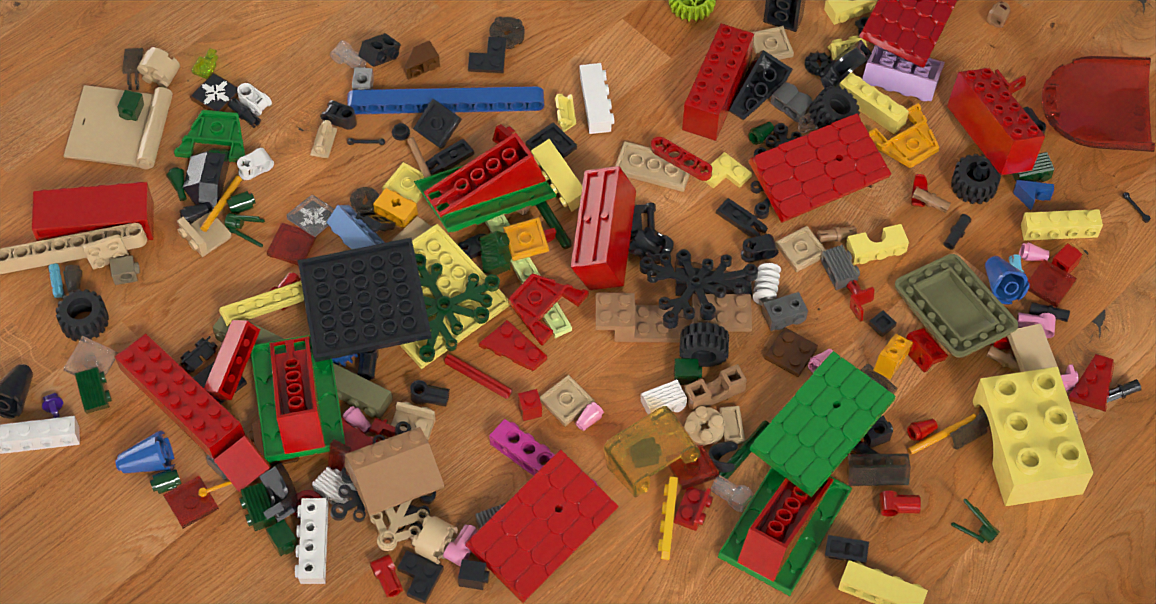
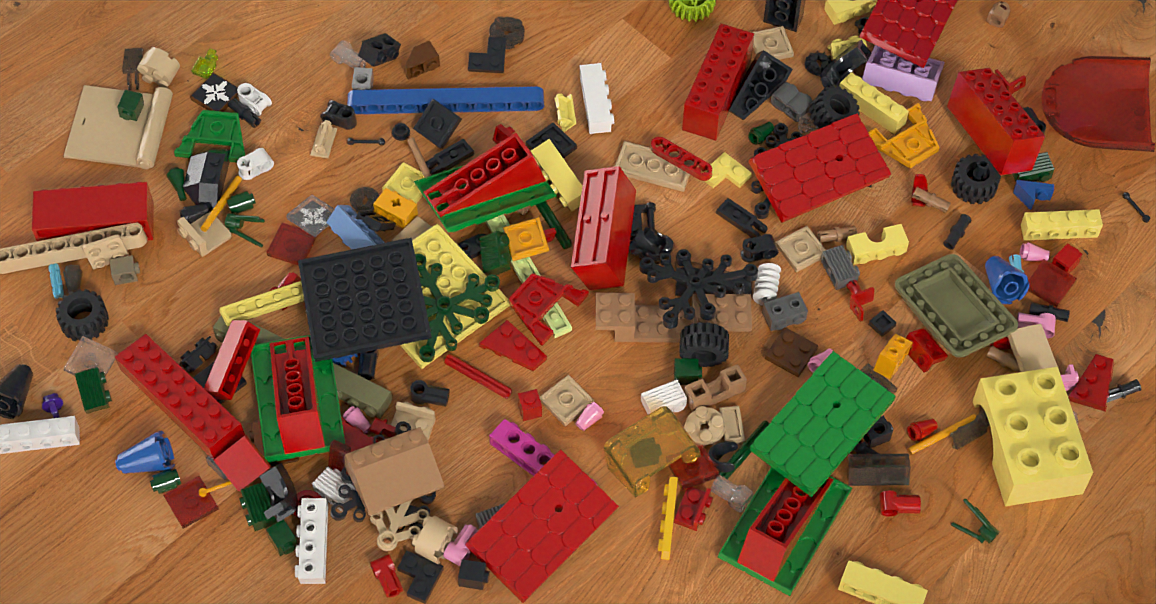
black brick [825,535,869,564] -> none

